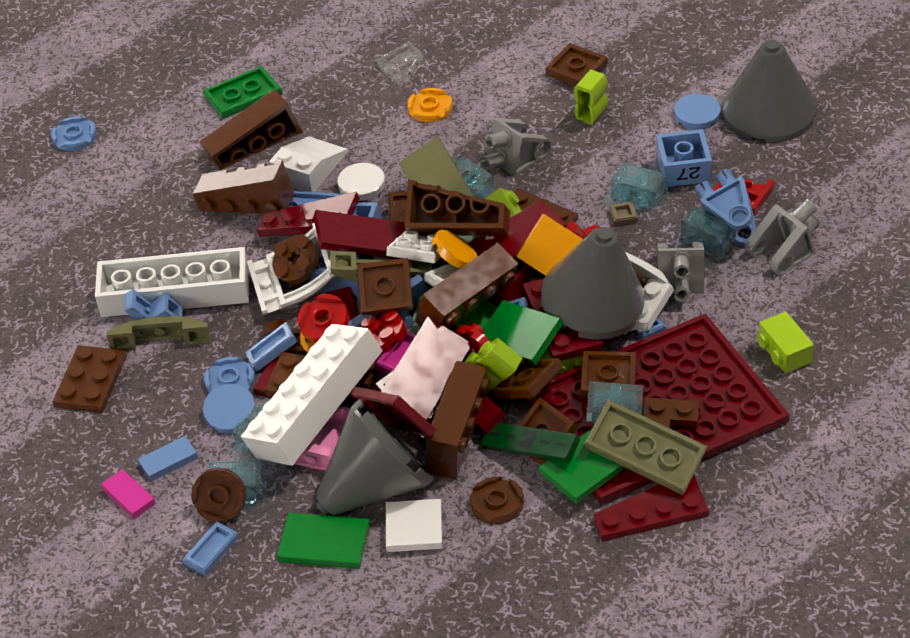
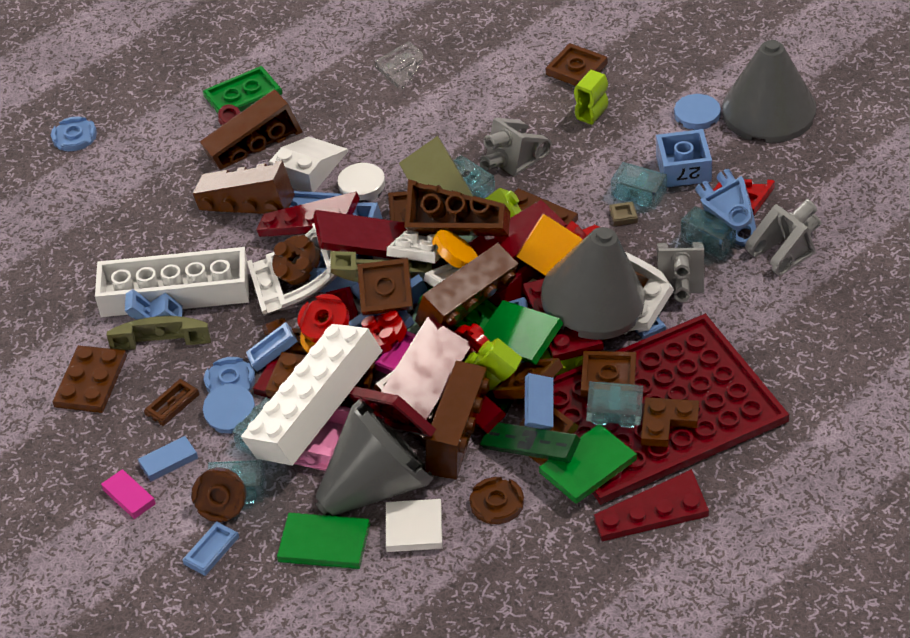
light orange tile [408,88,453,123] -> none
olive tile [584,399,708,495] -> none
lime brick [757,311,814,374] -> none
none -> reddish brown tile [144,379,200,426]
none -> dark red tile [218,104,241,125]
none -> medium blue tile [525,373,553,430]

